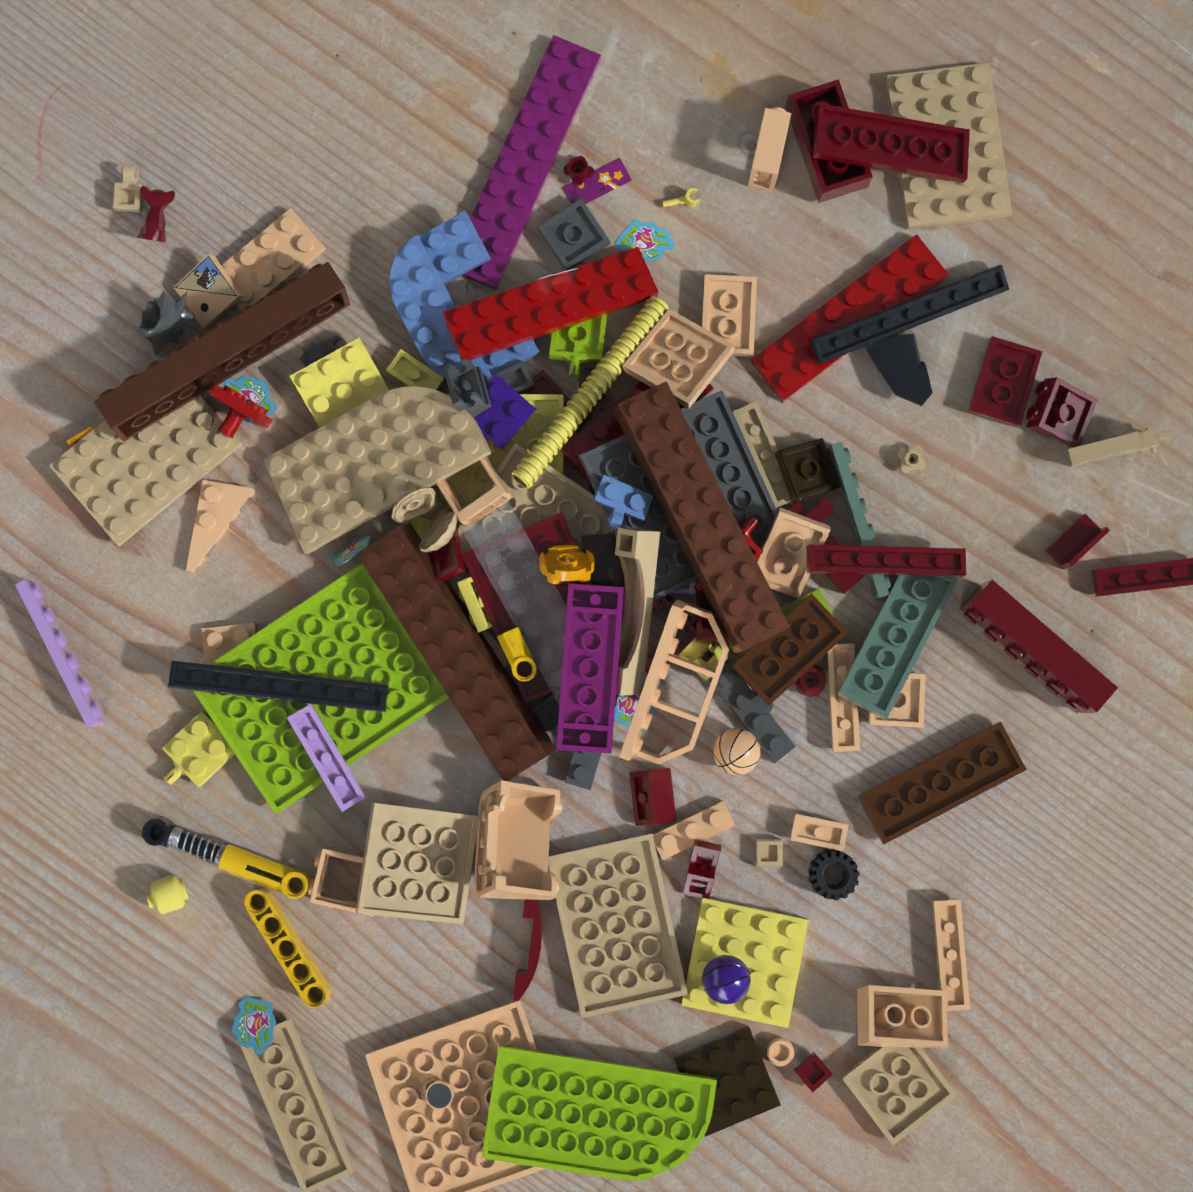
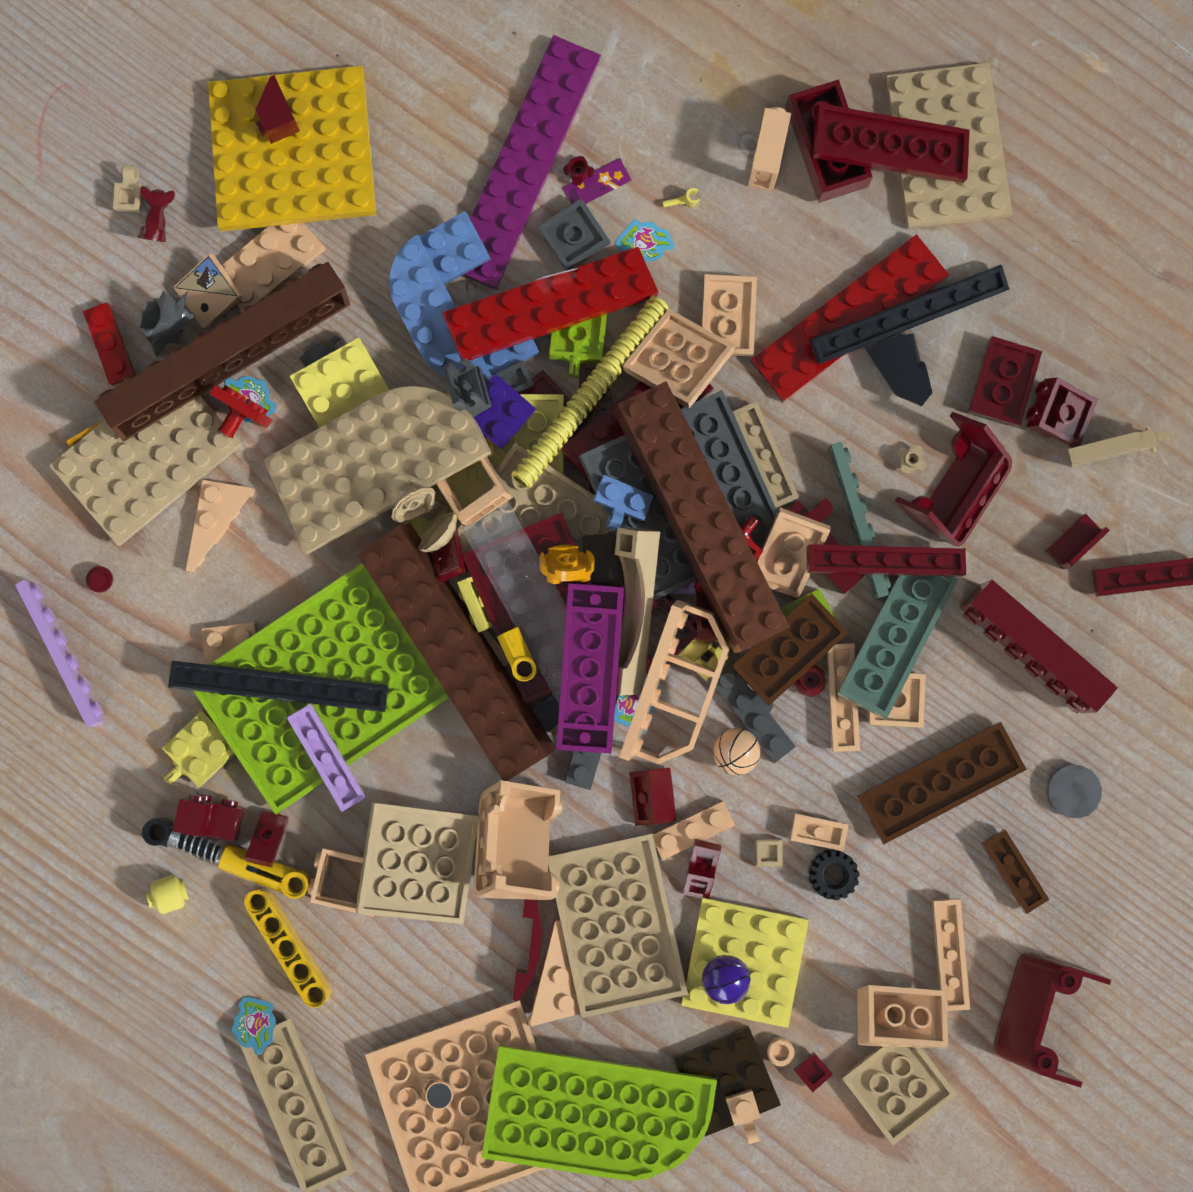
sticker [331,533,371,566] -> none
light yellow plate [386,349,445,391] -> none
dark brown tile [774,438,841,503] -> none
none -> red plate [83,302,136,386]
none -> dark red plate [86,566,114,593]
none -> dark red brick [172,793,245,841]
none -> yellow plate [208,66,377,232]
none -> dark red plate [245,810,289,868]
none -> dark red slope [255,75,300,144]
none -> light nougat wing [527,919,580,1026]
none -> light nougat plate [725,1089,761,1144]
none -> dark red windscreen [895,412,1012,547]
none -> reddish brown plate [981,829,1050,914]
none -> dark red windscreen [994,952,1111,1088]
none -> flat silver tile [1046,764,1102,819]

